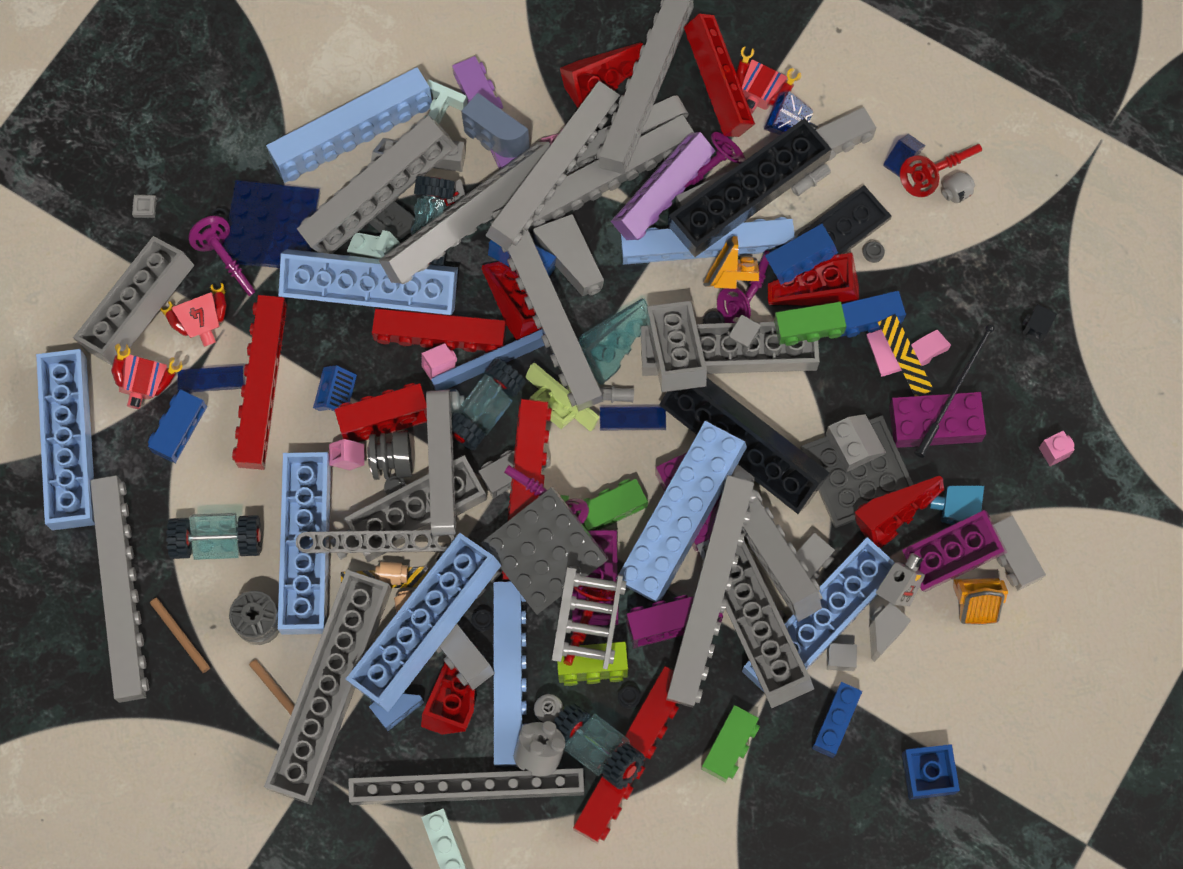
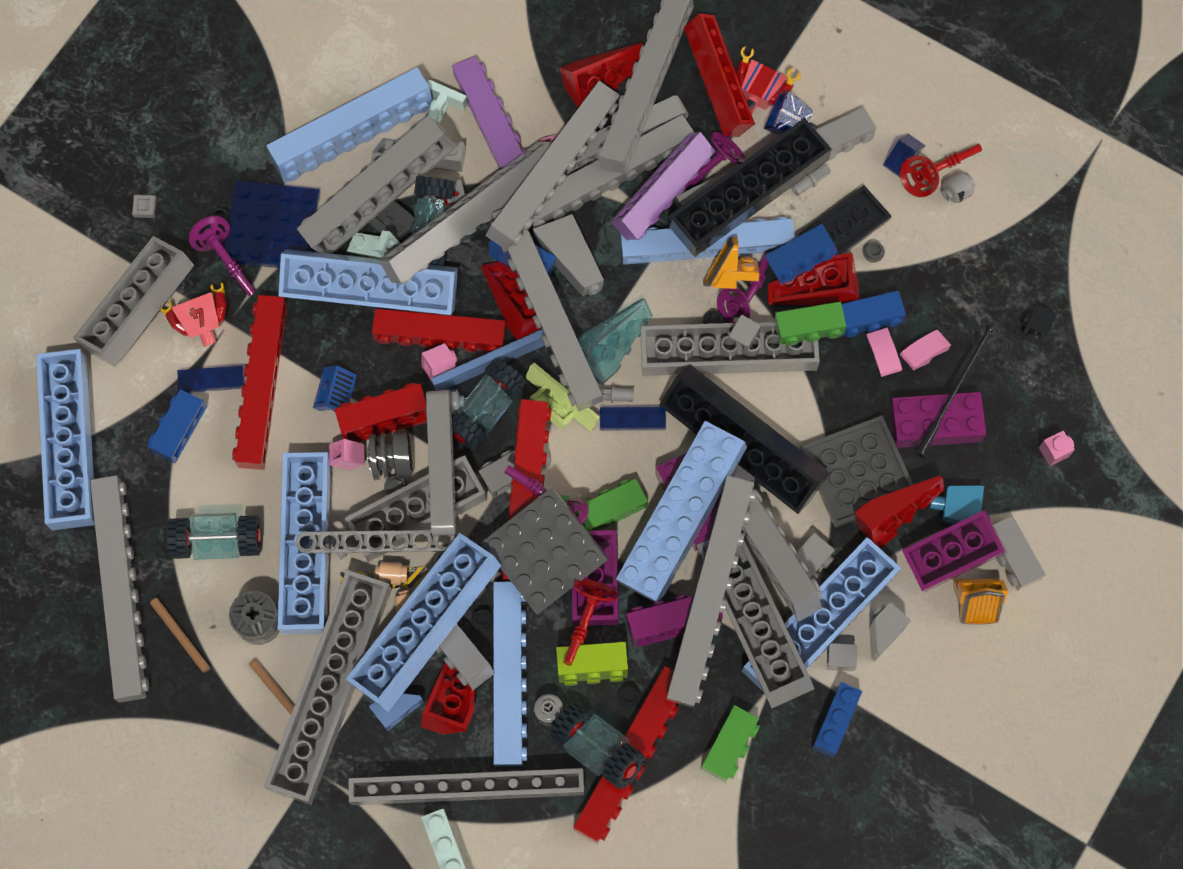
torso [111,344,183,409] -> none
sand blue brick [461,93,530,158] -> none
light grey brick [513,721,565,776] -> none
light grey fence [552,566,627,669] -> none
light grey brick [647,301,707,392] -> none
light grey slope [826,414,886,472] -> none
light grey torso [876,553,925,606] -> none
sticker [878,314,934,396] -> none
blue brick [902,744,960,800] -> none

